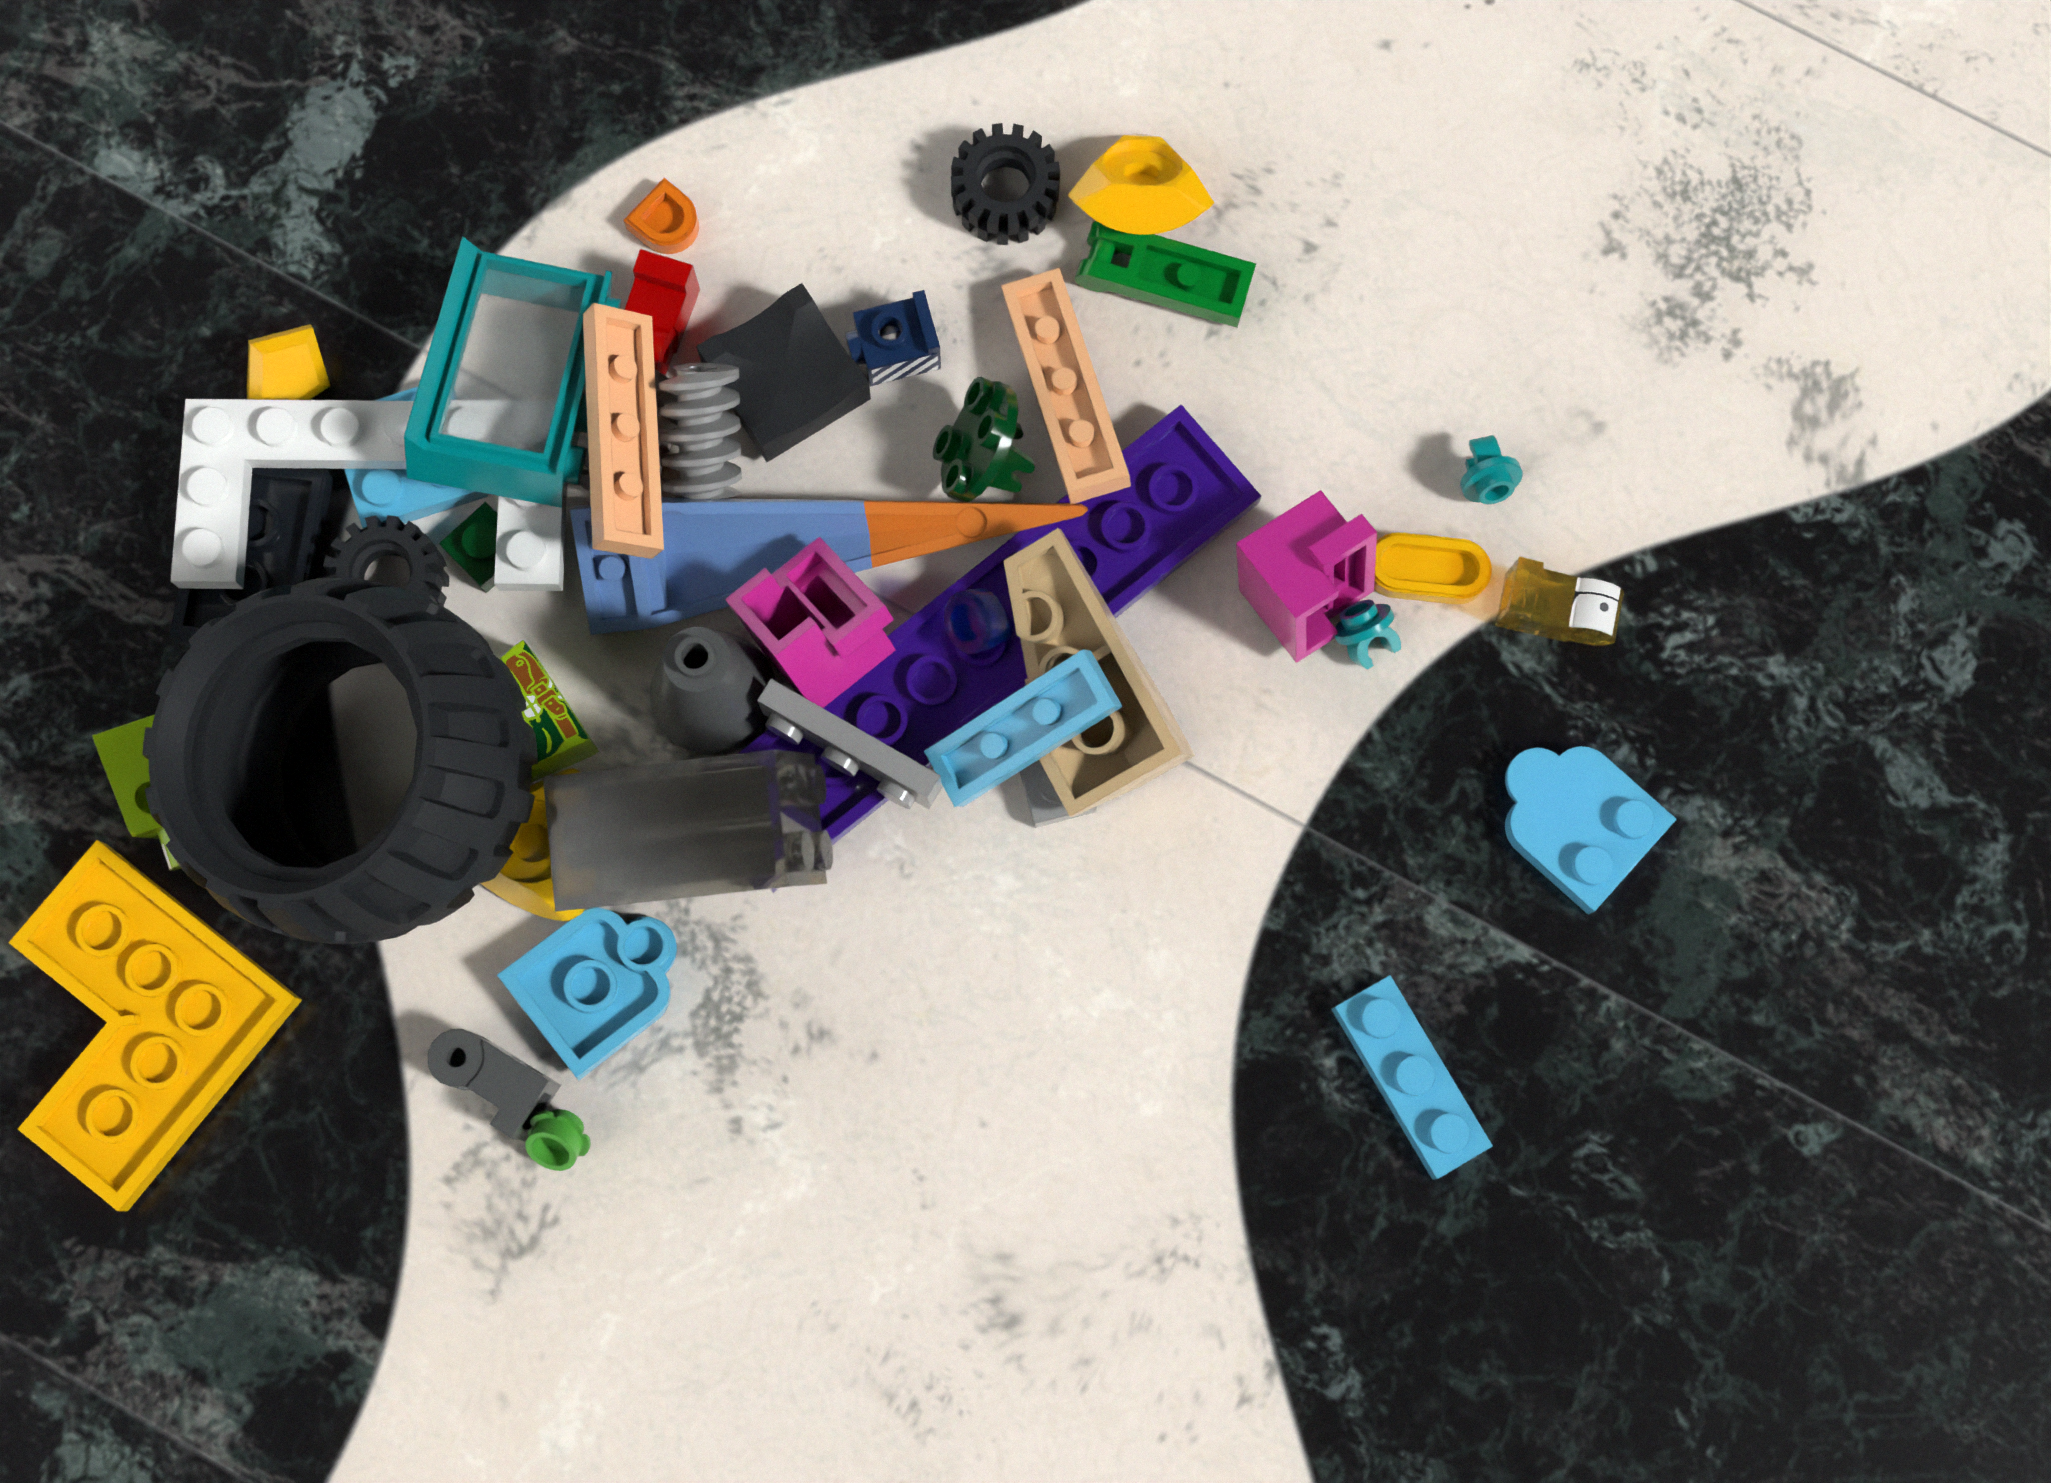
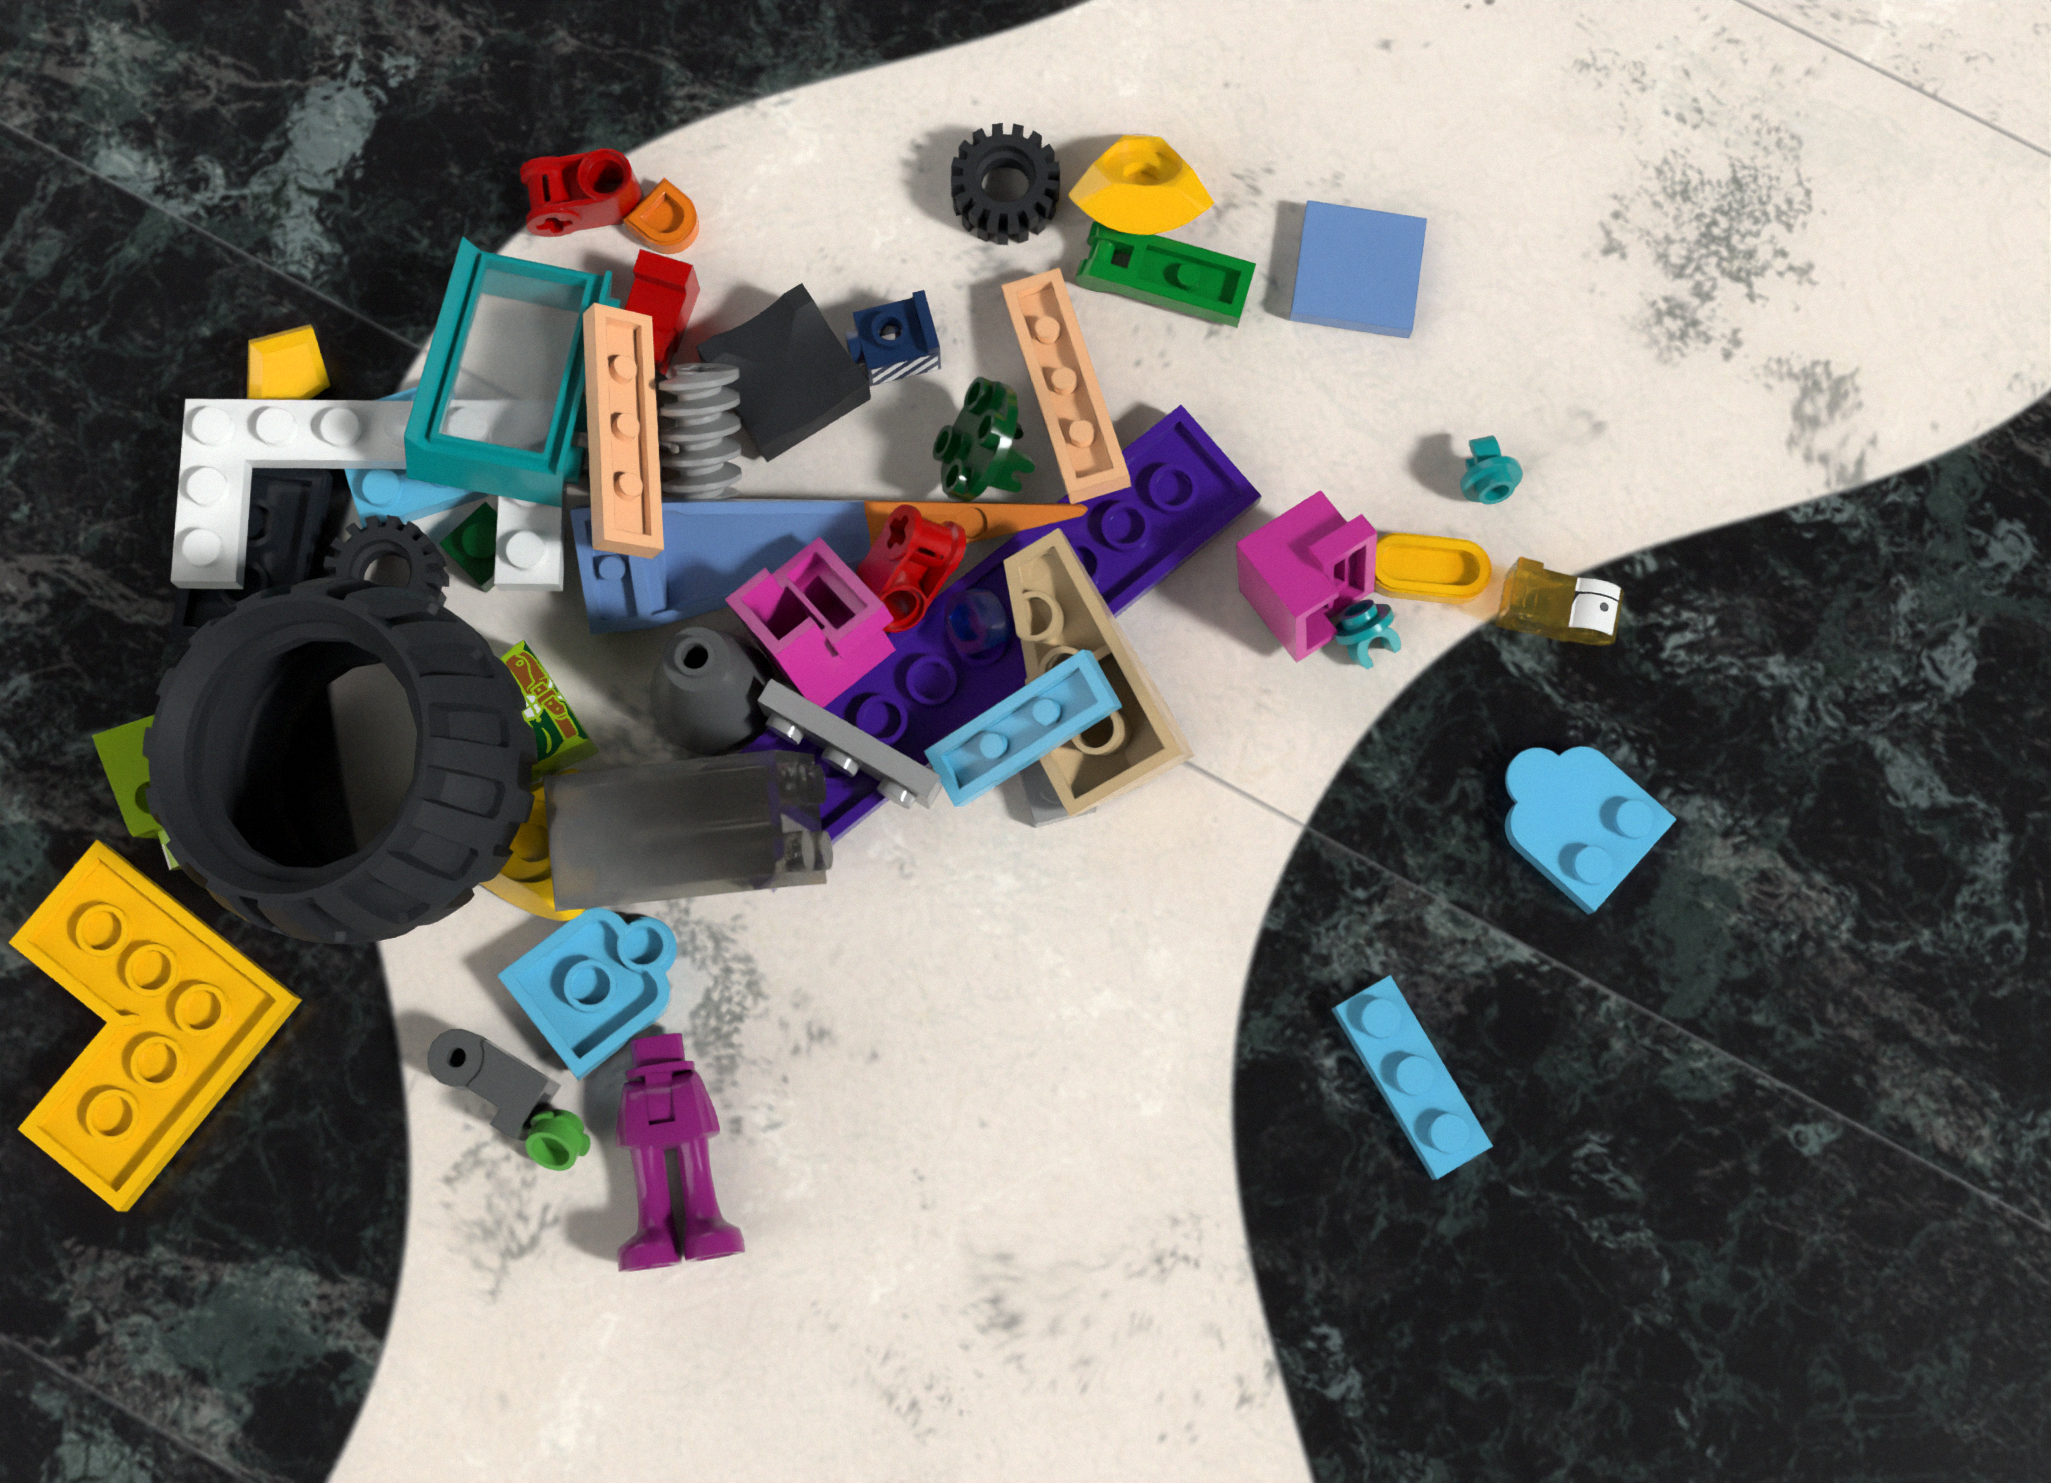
none -> red piece [520,148,644,237]
none -> magenta piece [616,1033,745,1272]
none -> red piece [855,504,966,633]
none -> medium blue tile [1289,200,1427,339]

